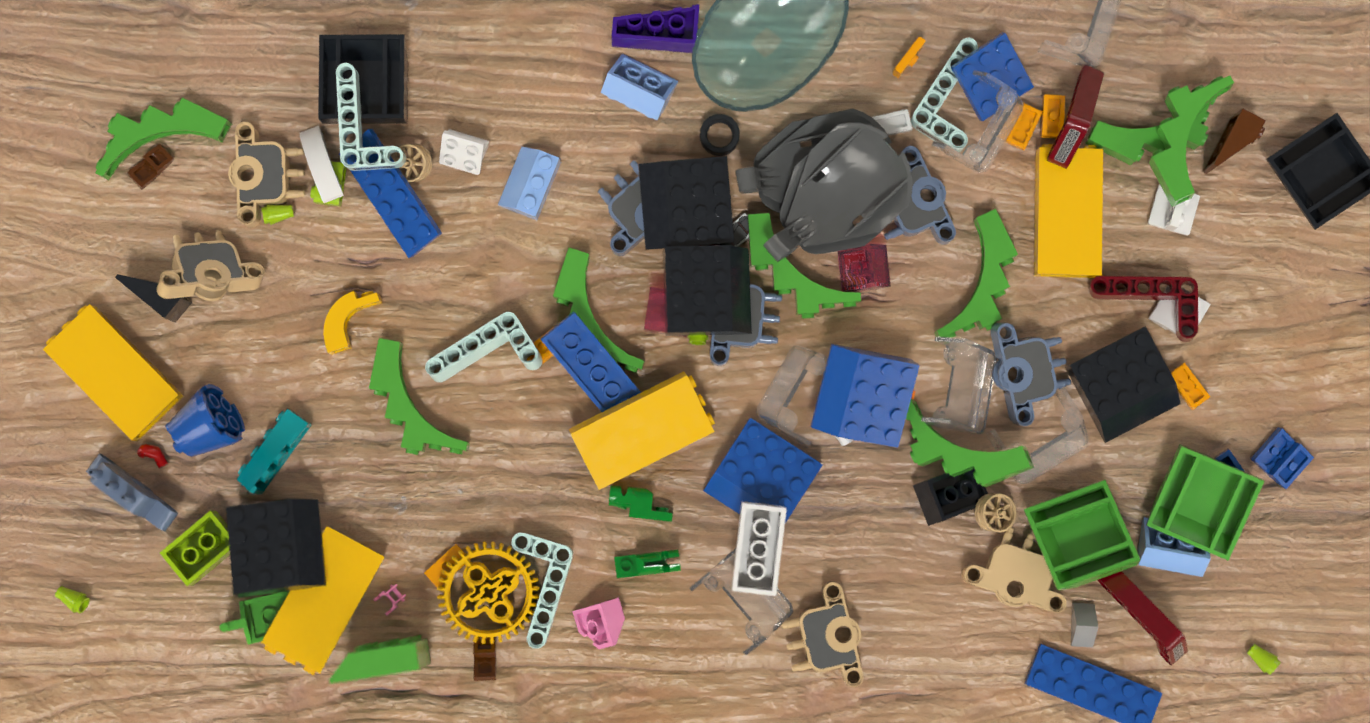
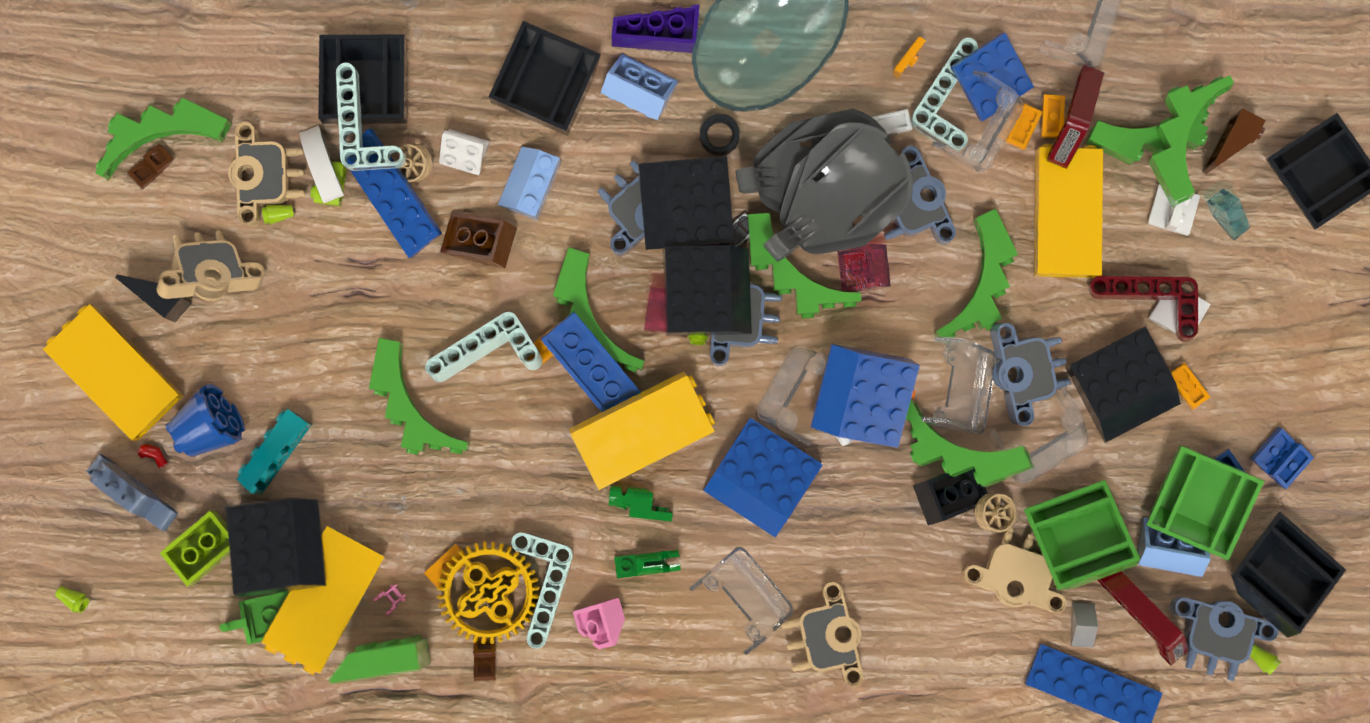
yellow arch [323,291,382,355] -> none
white brick [731,501,786,596] -> none
none -> reddish brown slope [440,212,517,268]
none -> black slope [488,21,601,136]
none -> sand blue piece [1170,597,1279,681]
none -> clear light blue slope [1207,189,1250,240]
none -> black slope [1231,512,1346,638]

